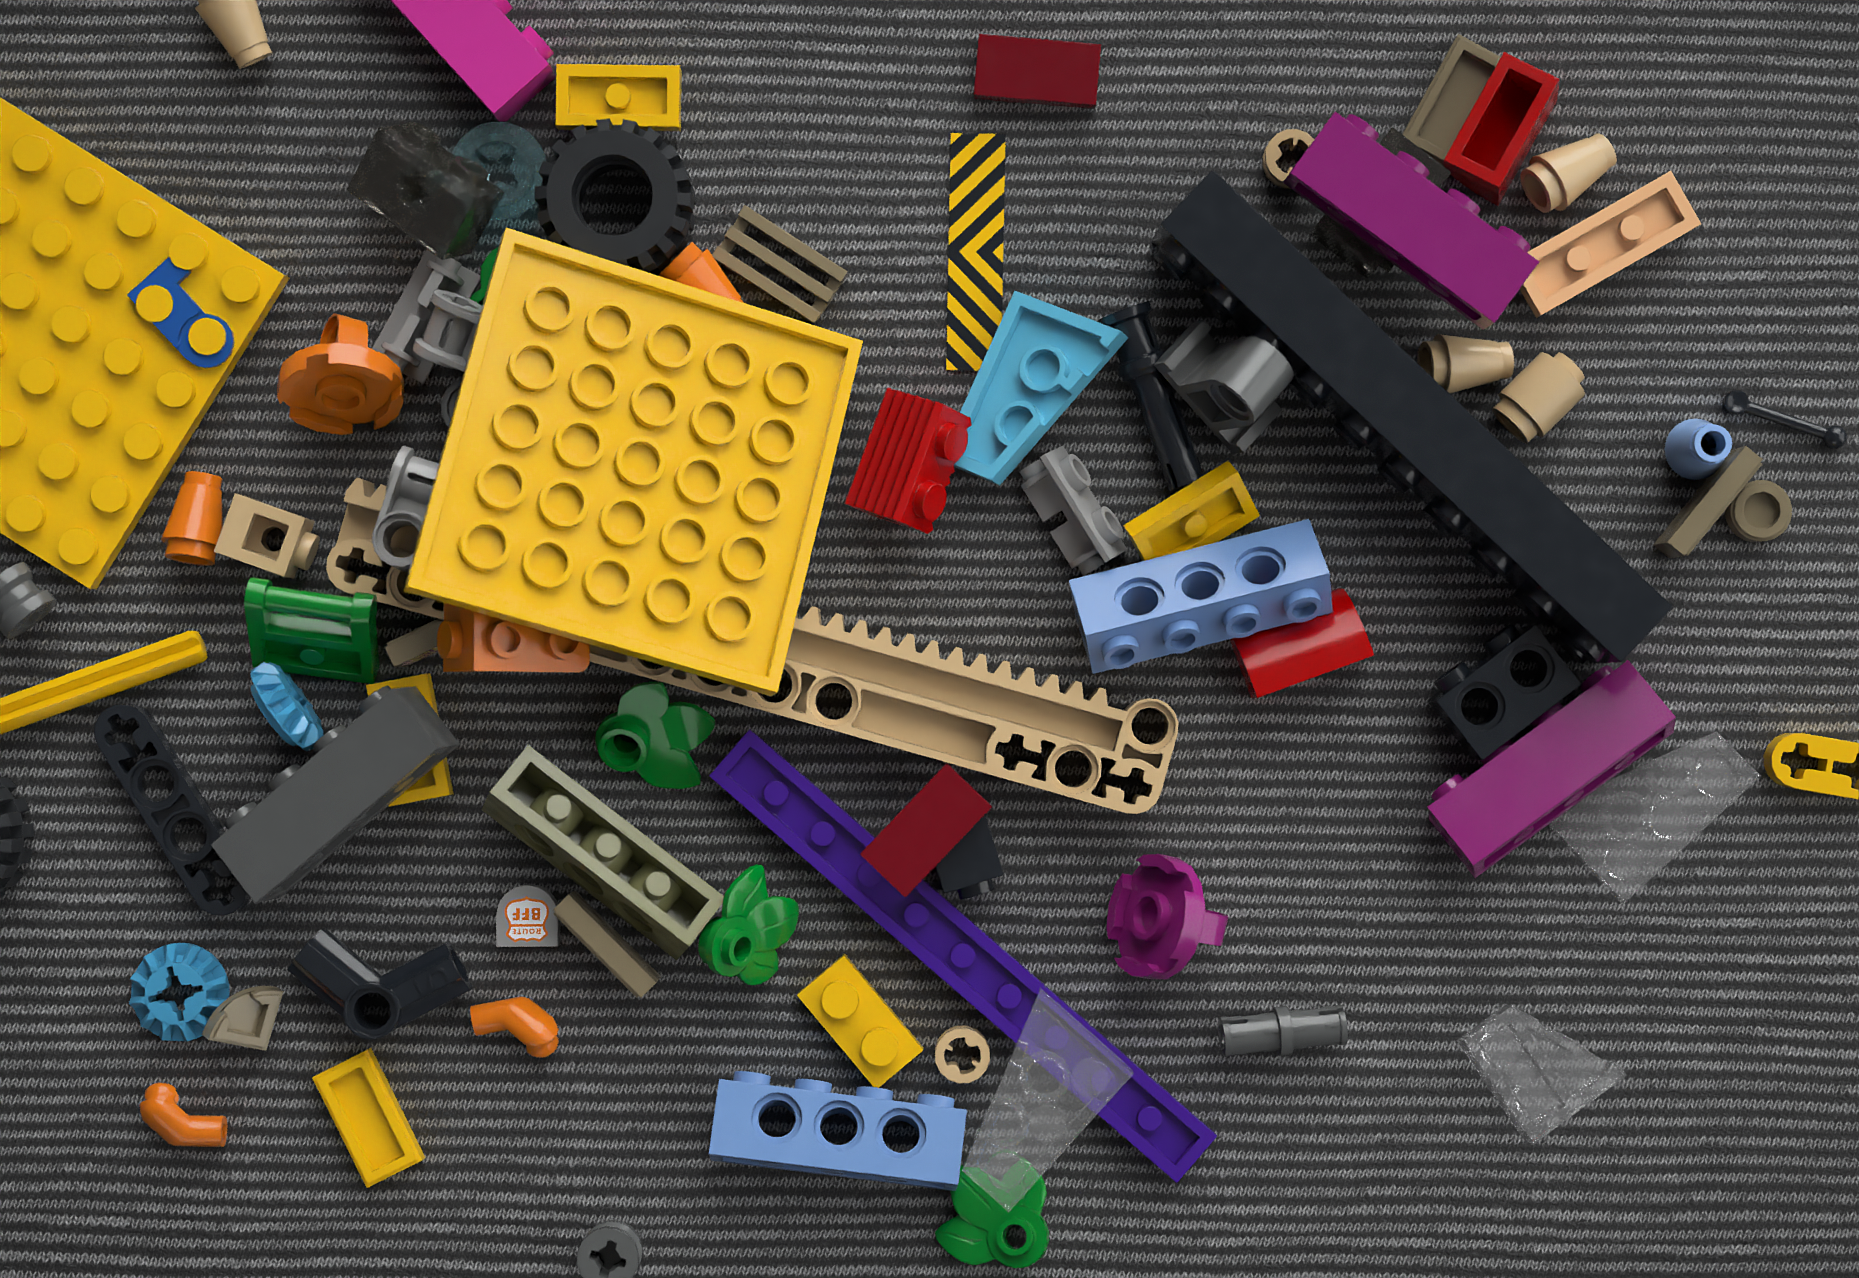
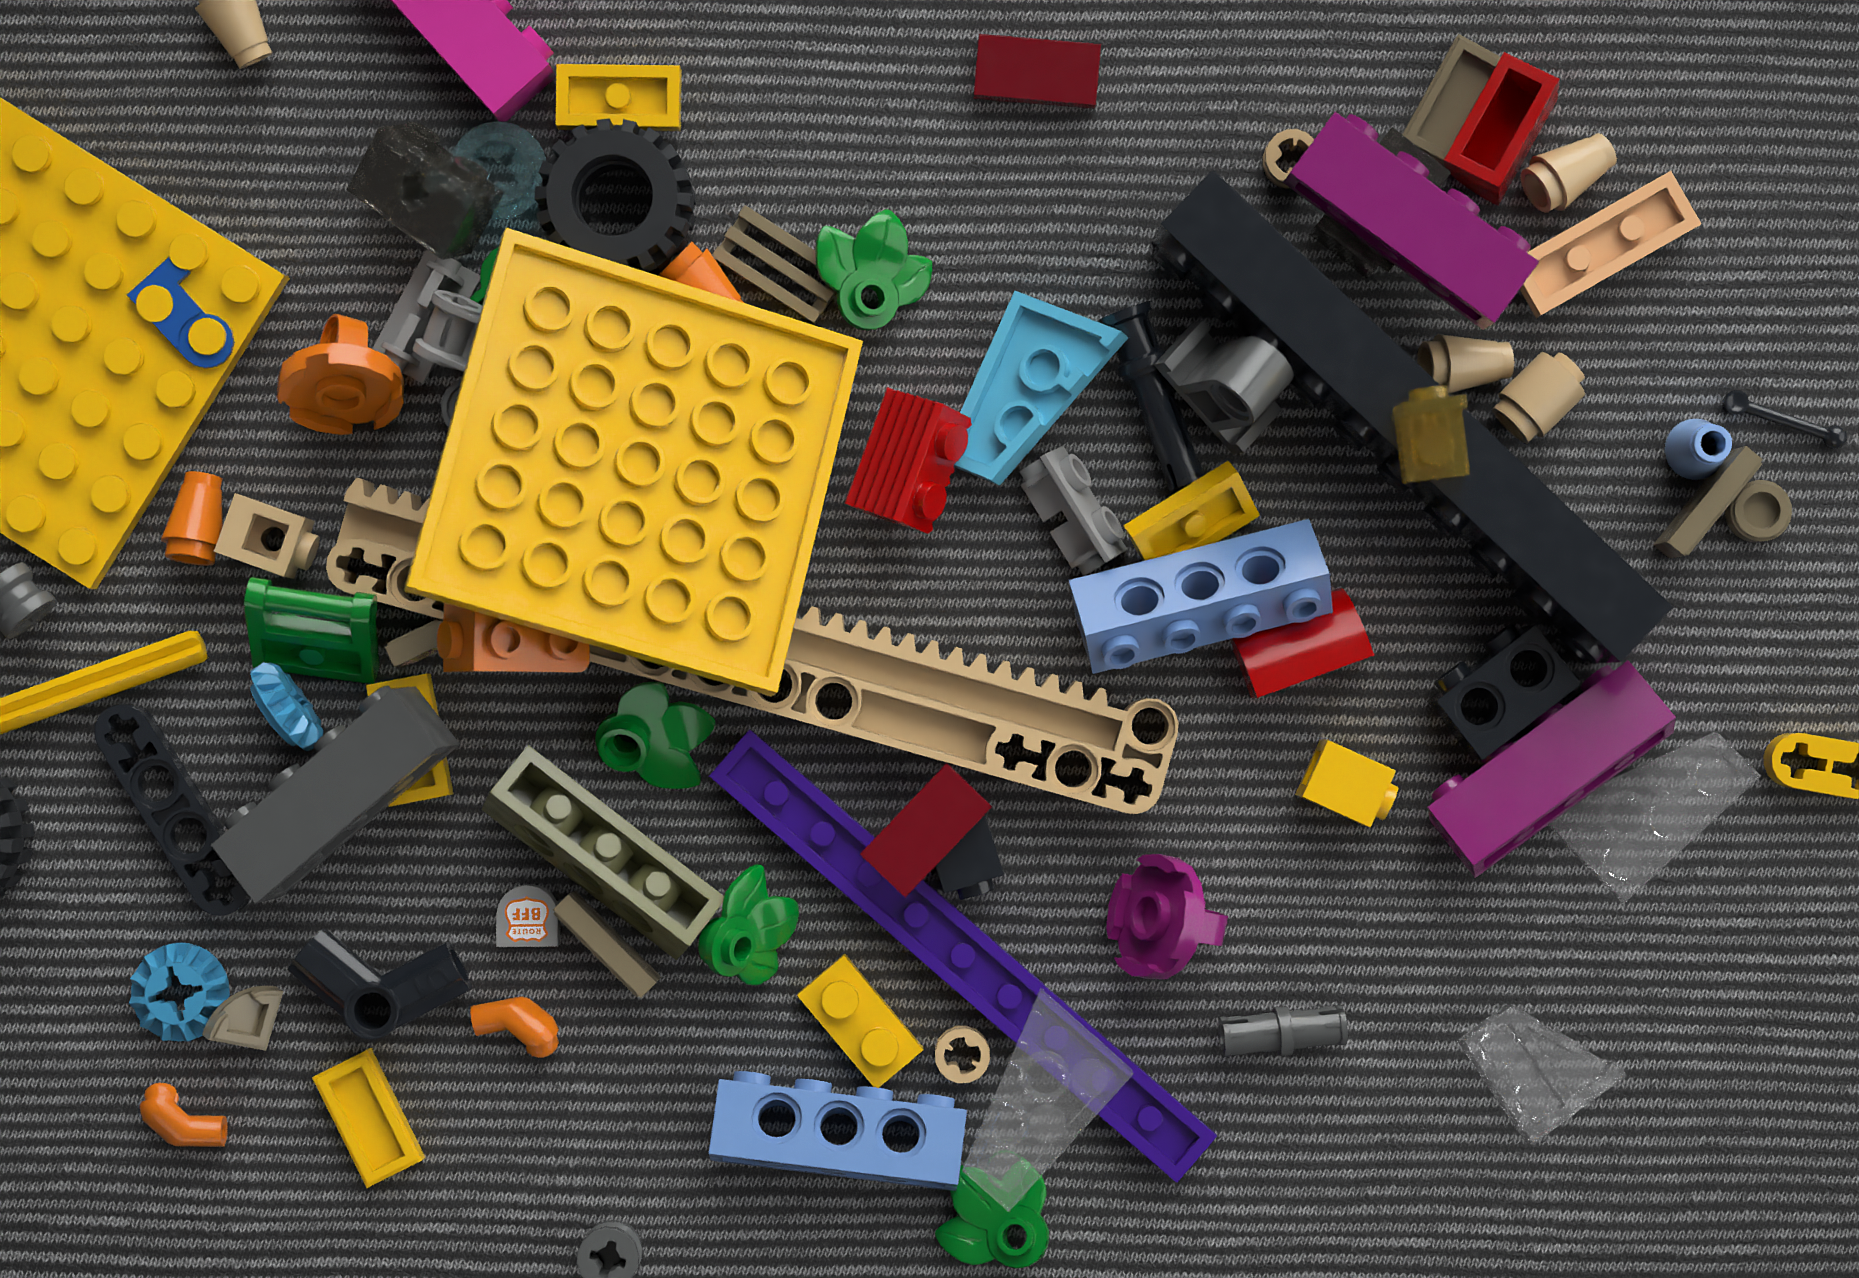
light grey piece [372,446,439,572] -> none
sticker [946,133,1006,371] -> none
none -> green plate [815,209,932,331]
none -> yellow brick [1295,739,1398,828]
none -> clear yellow bracket [1393,386,1470,484]

